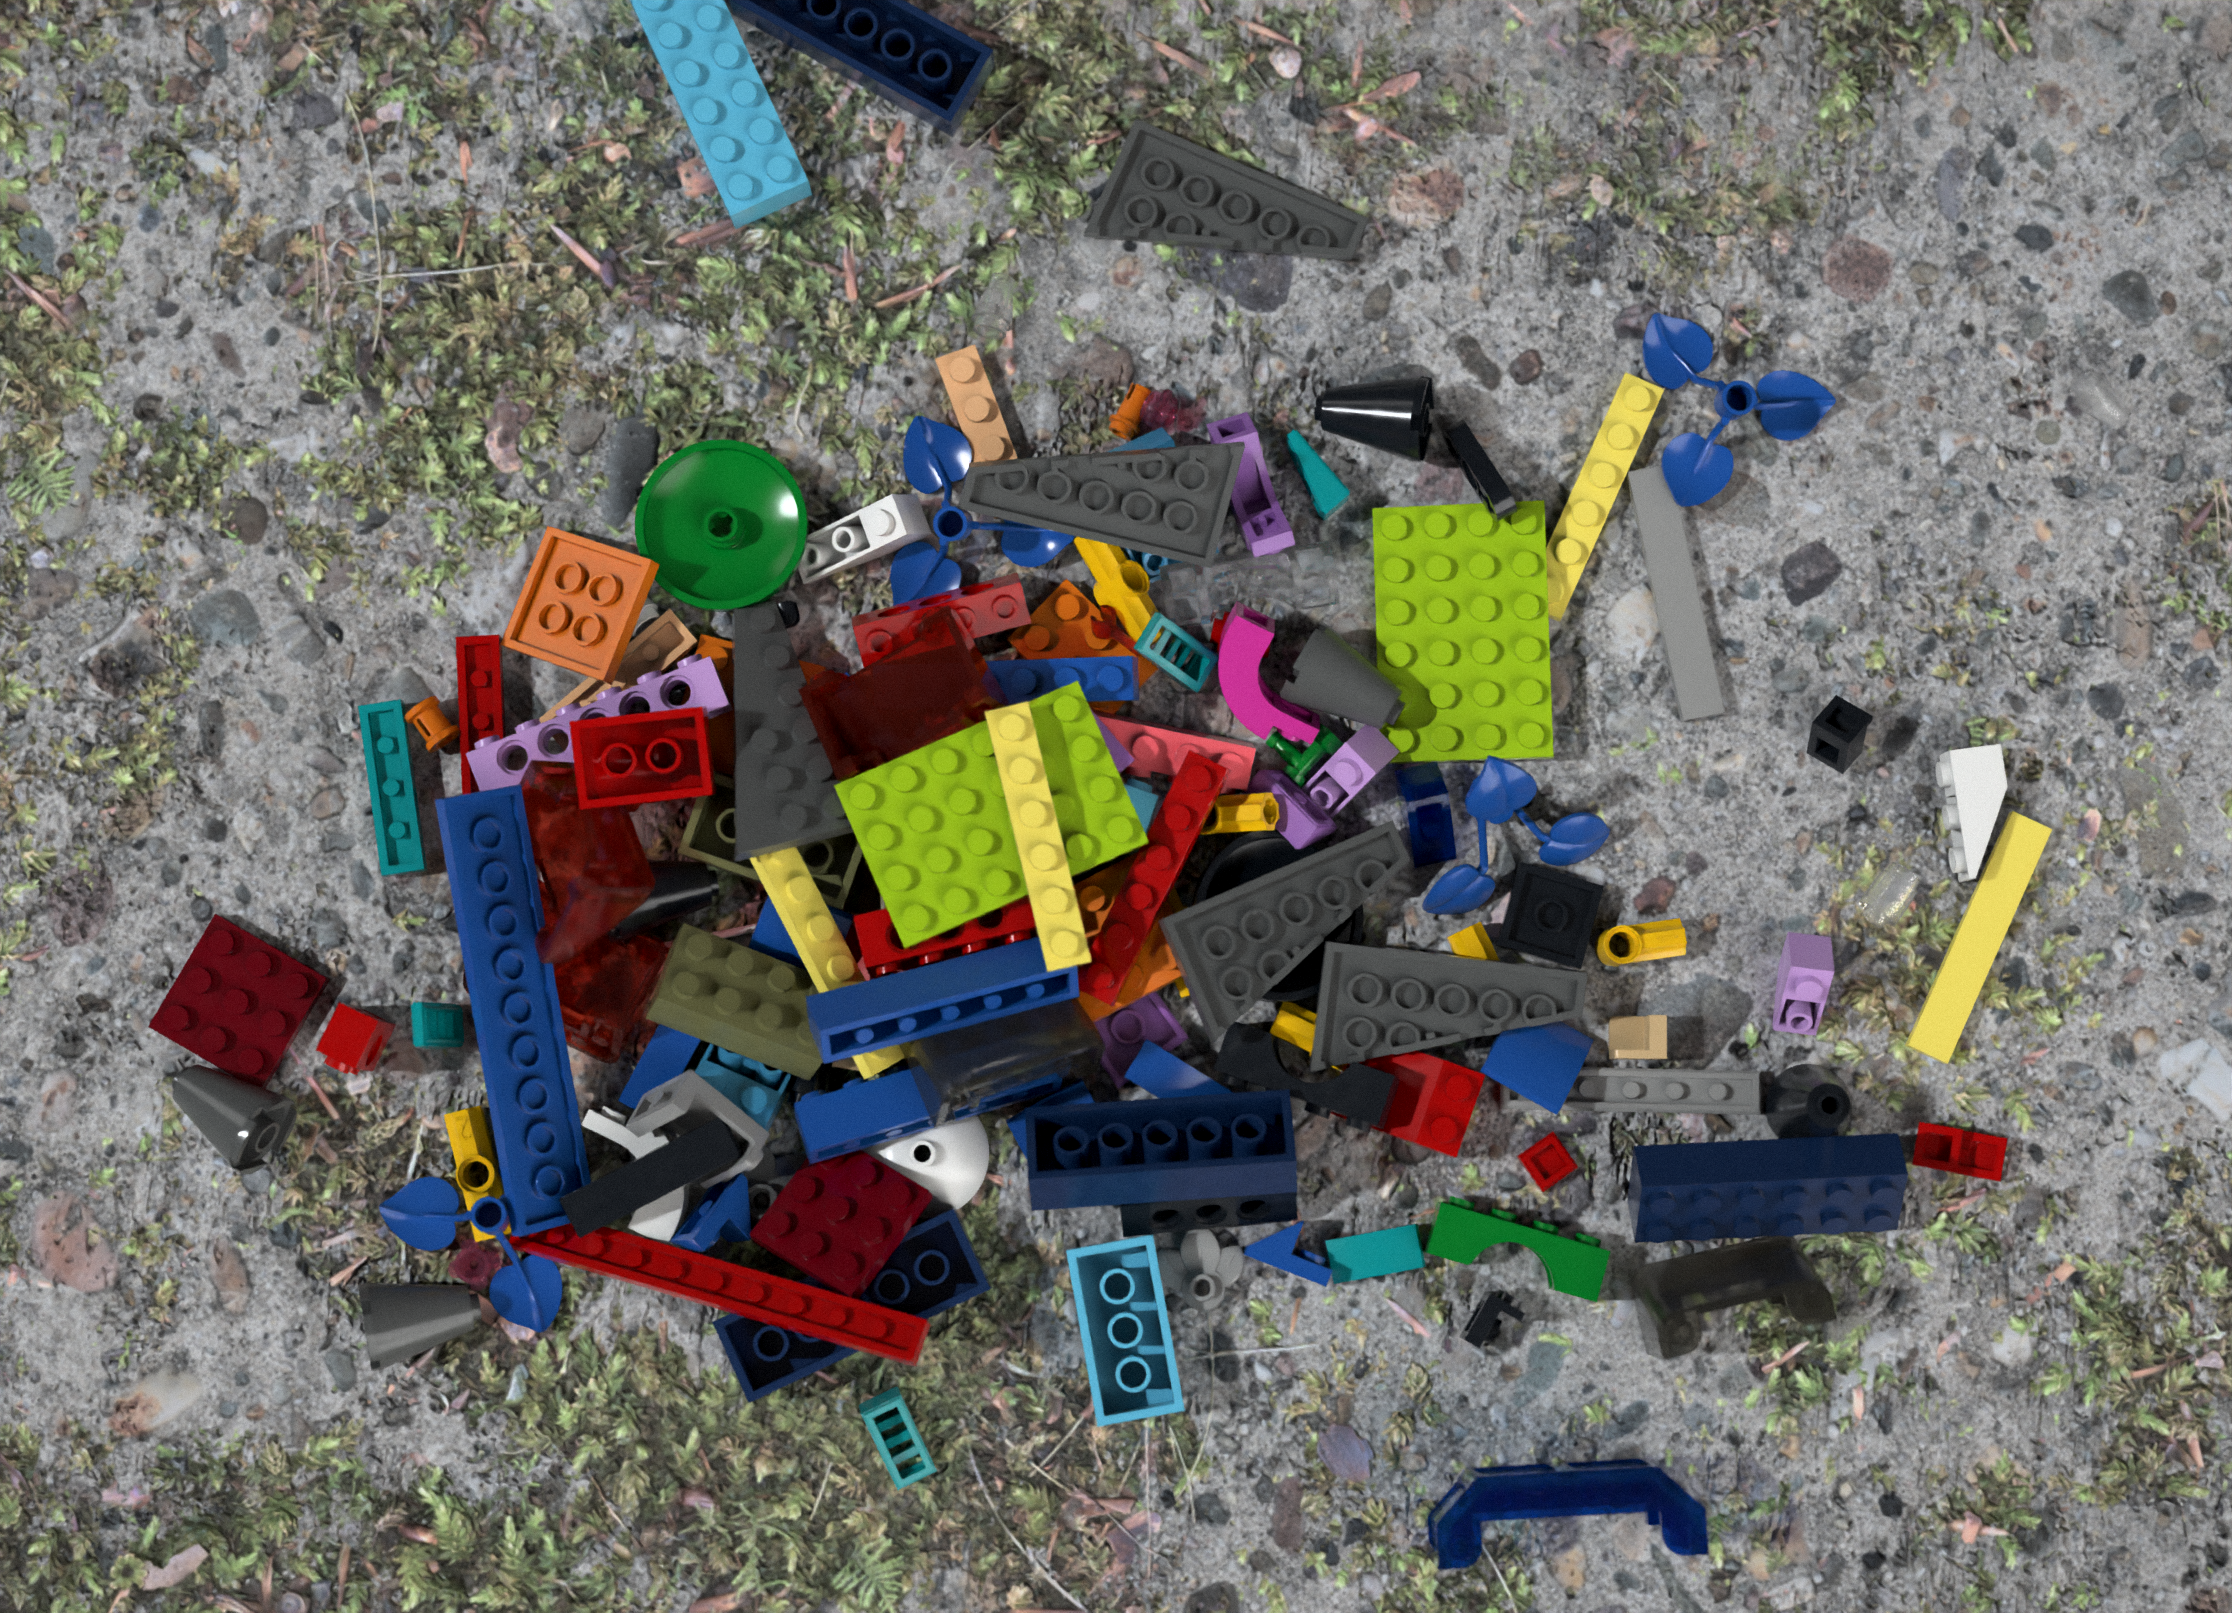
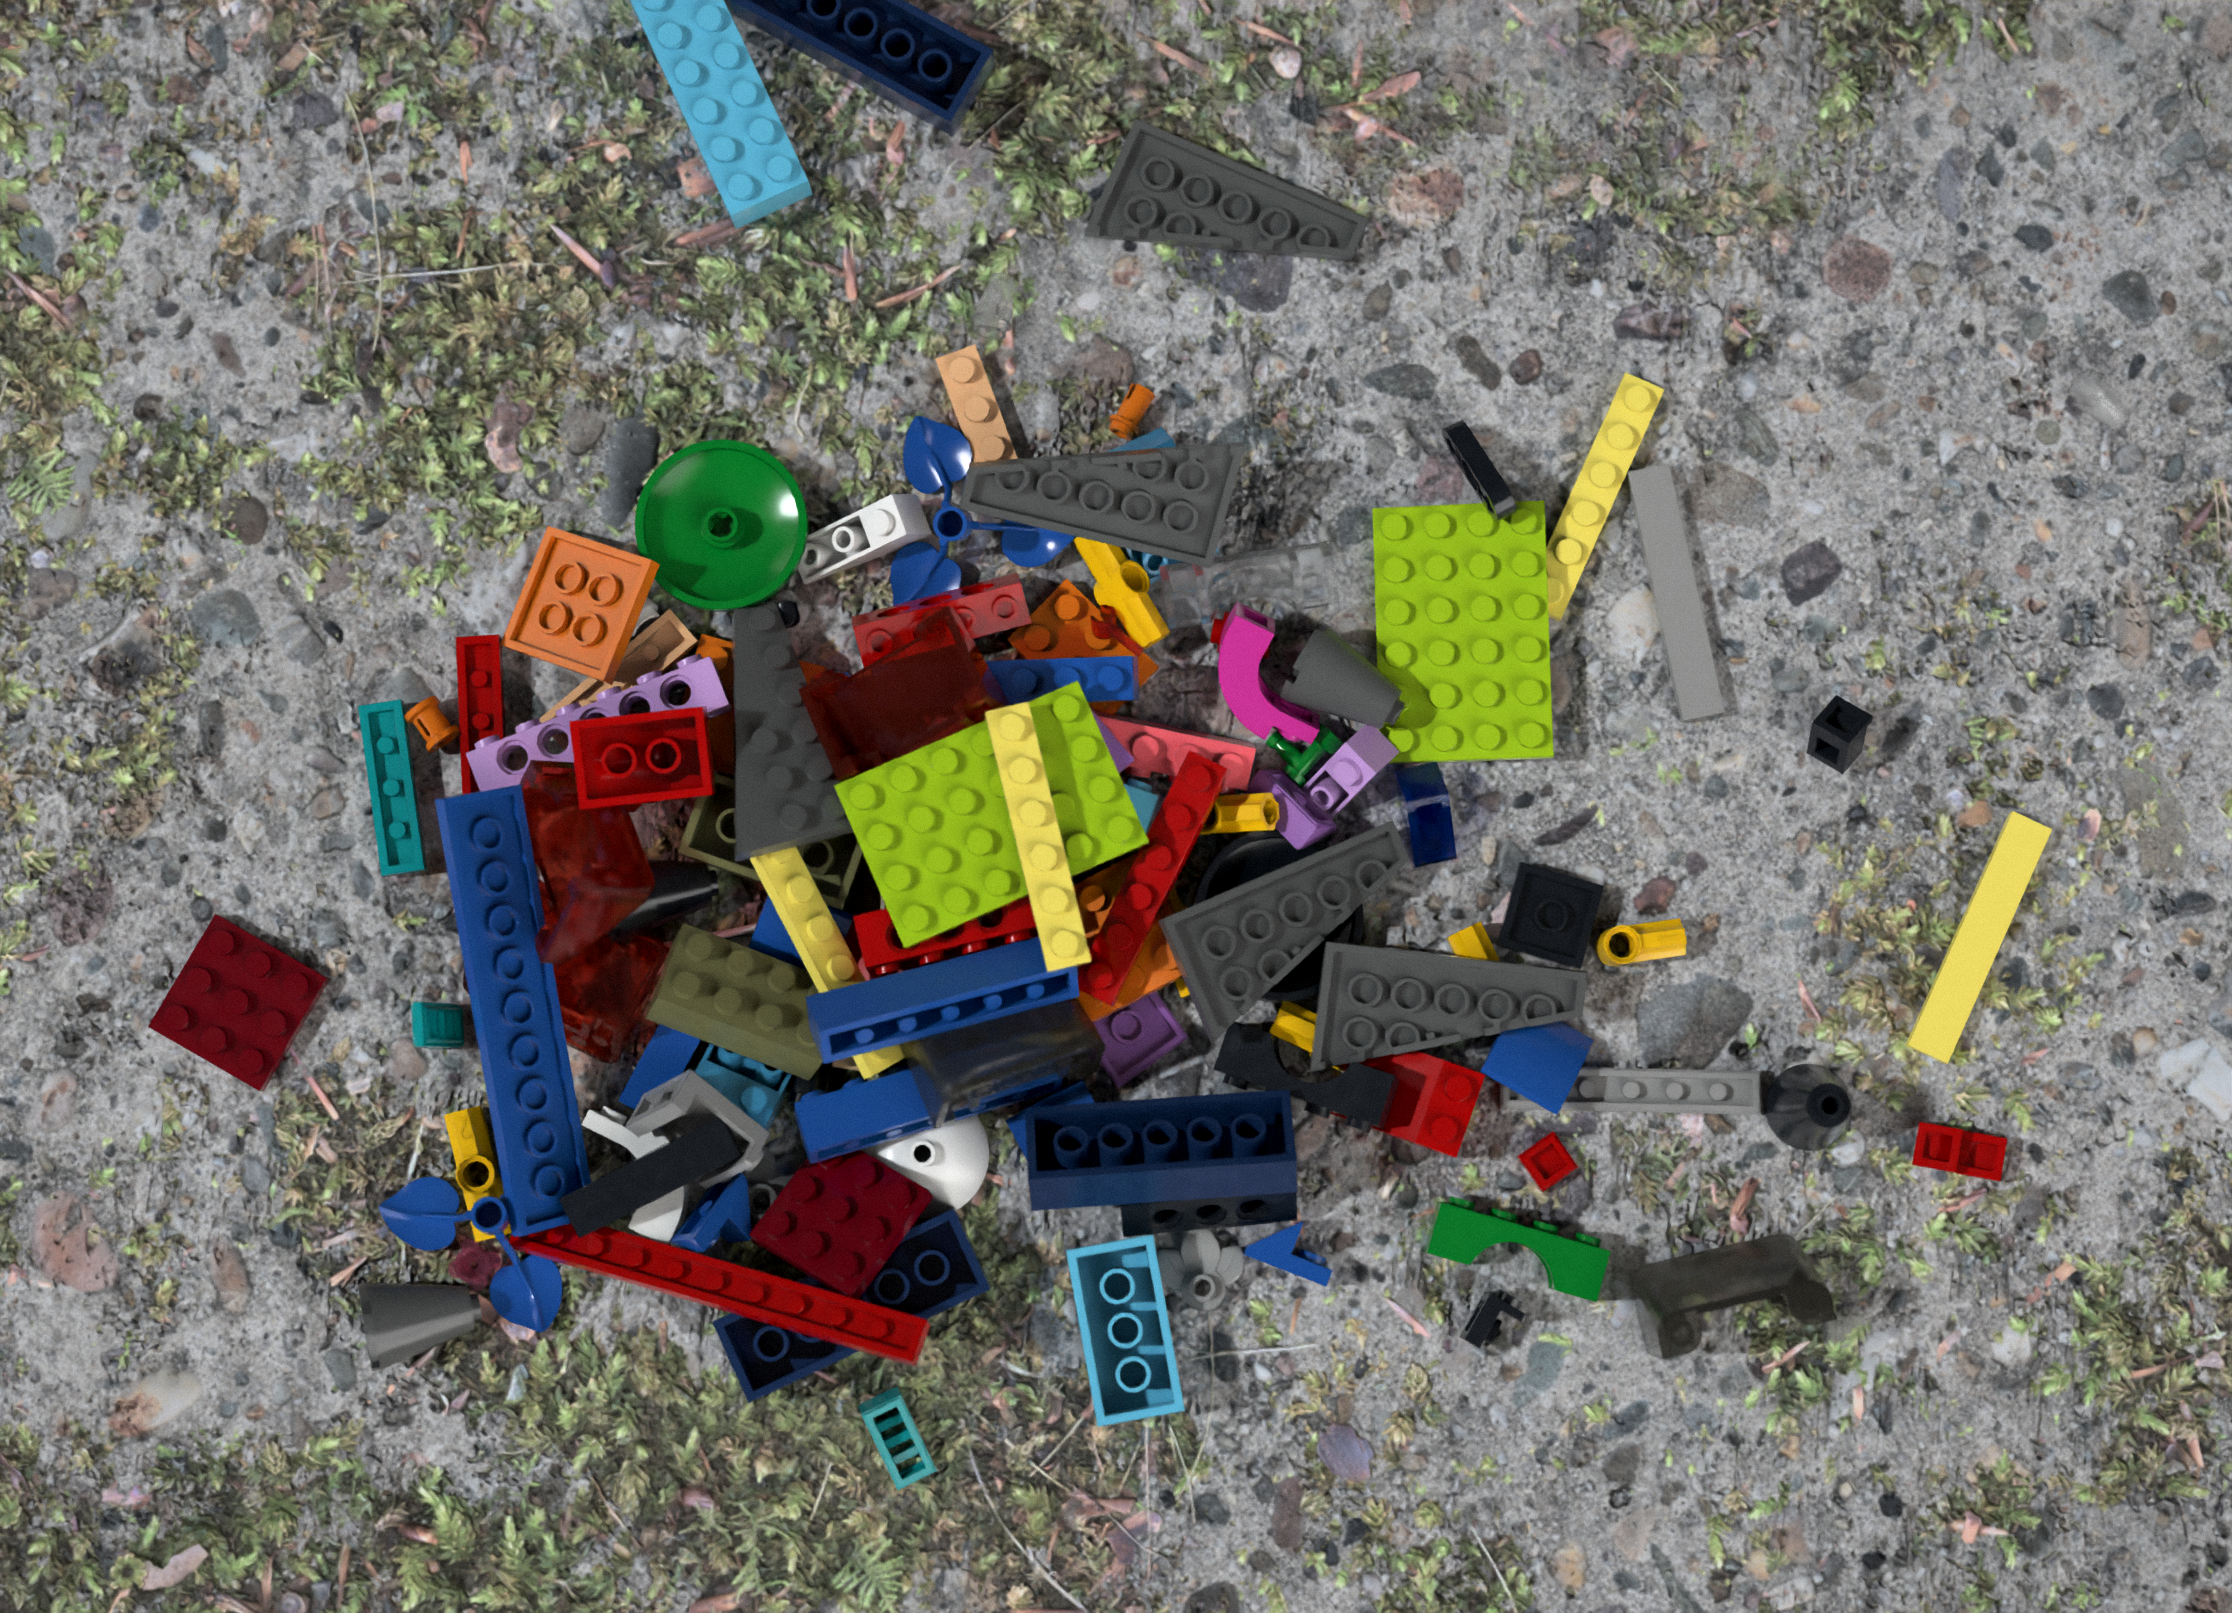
dark grey cone [172,1064,297,1175] -> none
red brick [316,1002,396,1075] -> none
blue slope [1124,1039,1233,1098] -> none
teal slope [1133,611,1219,693] -> none
clear pink plate [1140,389,1178,431] -> none
medium lavender arch [1206,412,1295,558] -> none
teal slope [1285,429,1350,521] -> none
black cone [1314,376,1435,462] -> none
teal slope [1325,1223,1426,1284] -> none
blue plant [1422,755,1611,915] -> none
clear blue windscreen [1426,1457,1709,1570] -> none
tan panel [1608,1015,1667,1060] -> none
dark blue brick [1627,1133,1908,1243] -> none
blue plant [1642,313,1836,507] -> none
lavender slope [1772,932,1835,1036] -> none
clear brick [1858,862,1921,929] -> none
white slope [1935,744,2007,882] -> none

